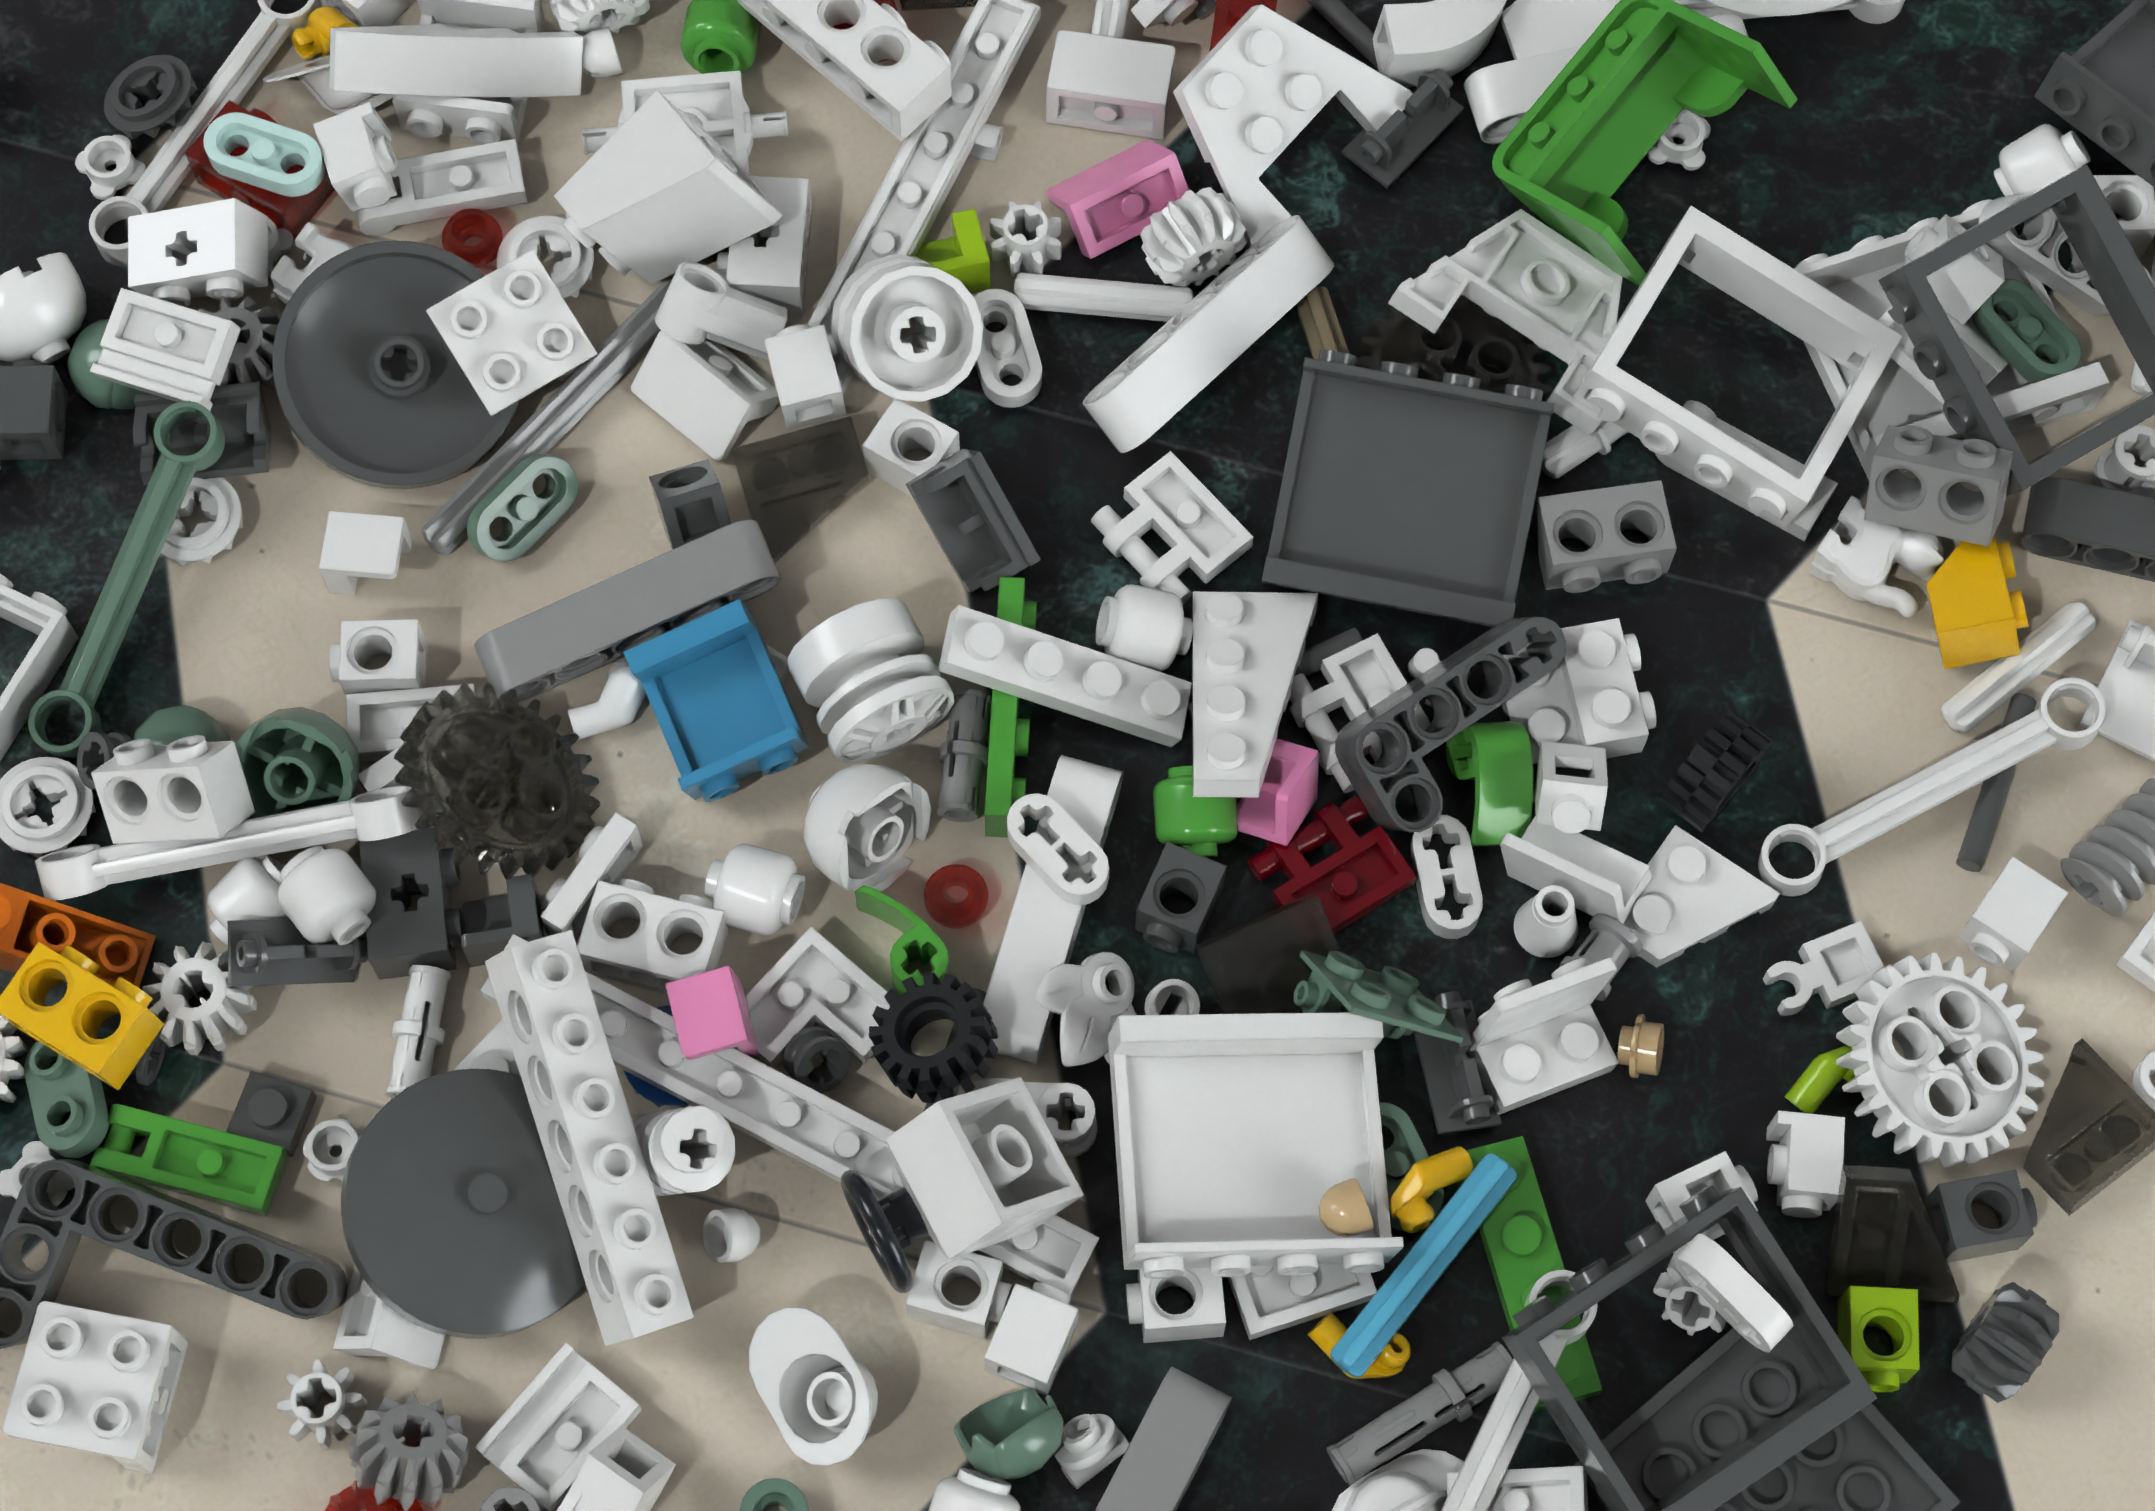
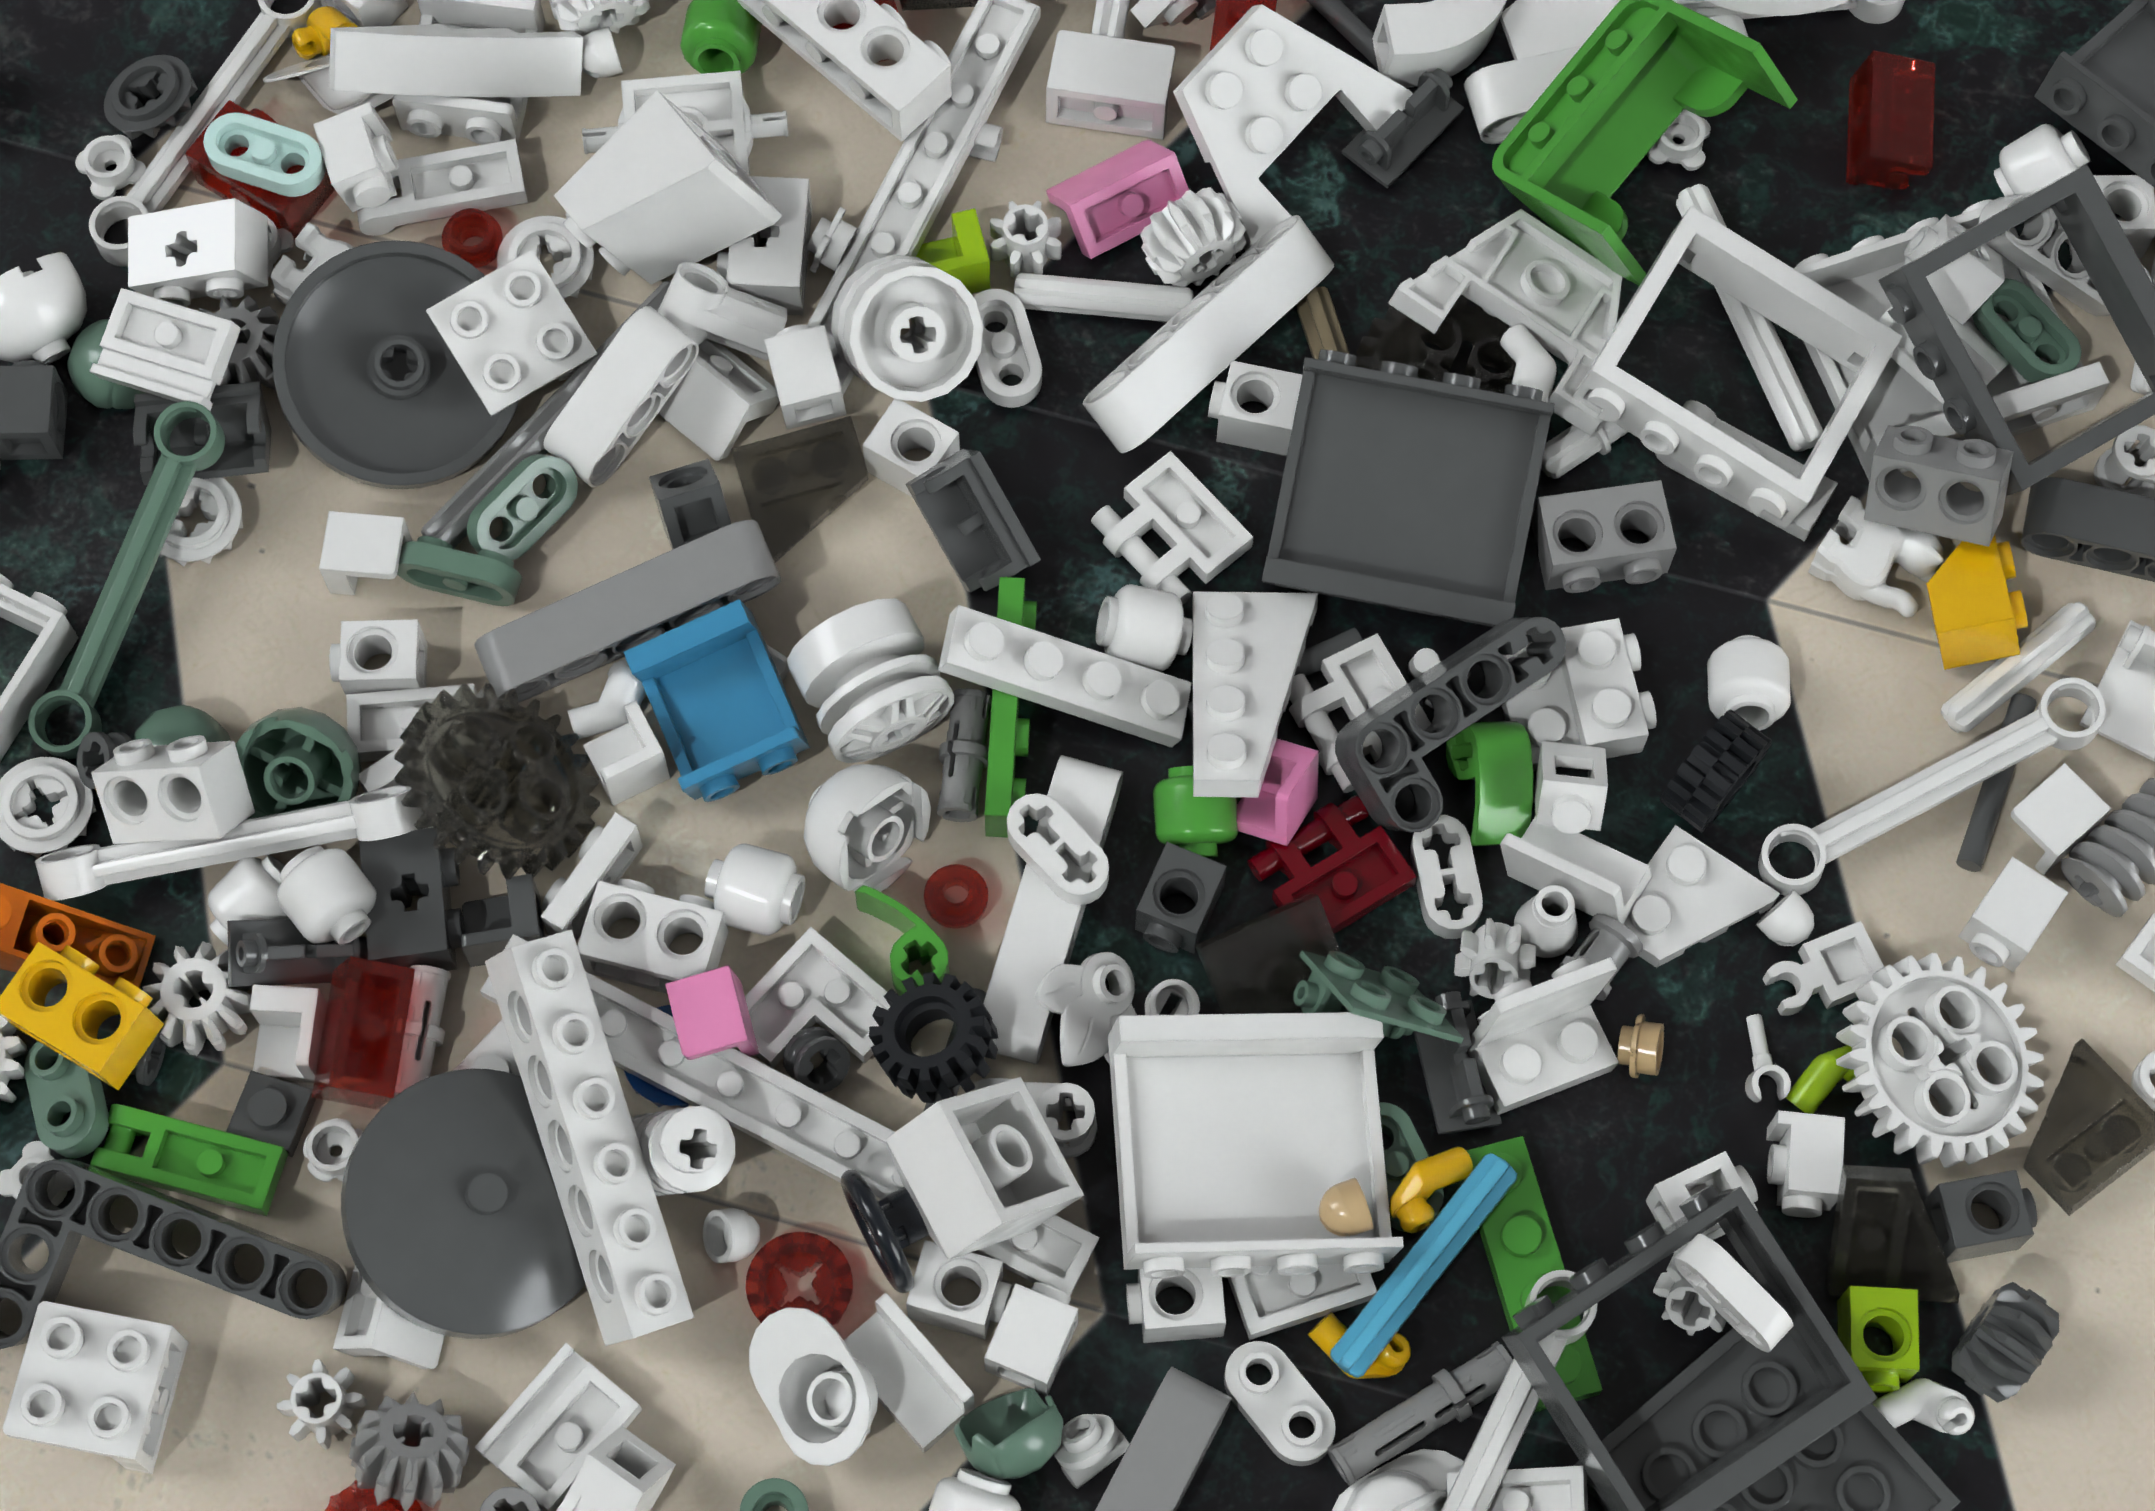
none -> white panel [249,984,330,1083]
none -> clear red brick [311,956,415,1109]
none -> sand green plate [397,536,522,606]
none -> white beam [543,306,699,487]
none -> white panel [583,700,670,806]
none -> clear red gear [746,1232,853,1325]
none -> white plate [806,207,858,273]
none -> white panel [843,1293,975,1453]
none -> white brick [1208,360,1302,456]
none -> white plate [1224,1341,1336,1466]
none -> white gear [1454,918,1536,999]
none -> white arm [1500,324,1557,402]
none -> white axle [1676,184,1823,452]
none -> white head [1707,635,1791,731]
none -> white hand [1745,1014,1791,1103]
none -> white hinge [1756,890,1814,946]
none -> clear red hinge [1846,50,1935,189]
none -> white arm [1871,1378,1975,1435]
none -> white panel [2011,763,2112,876]

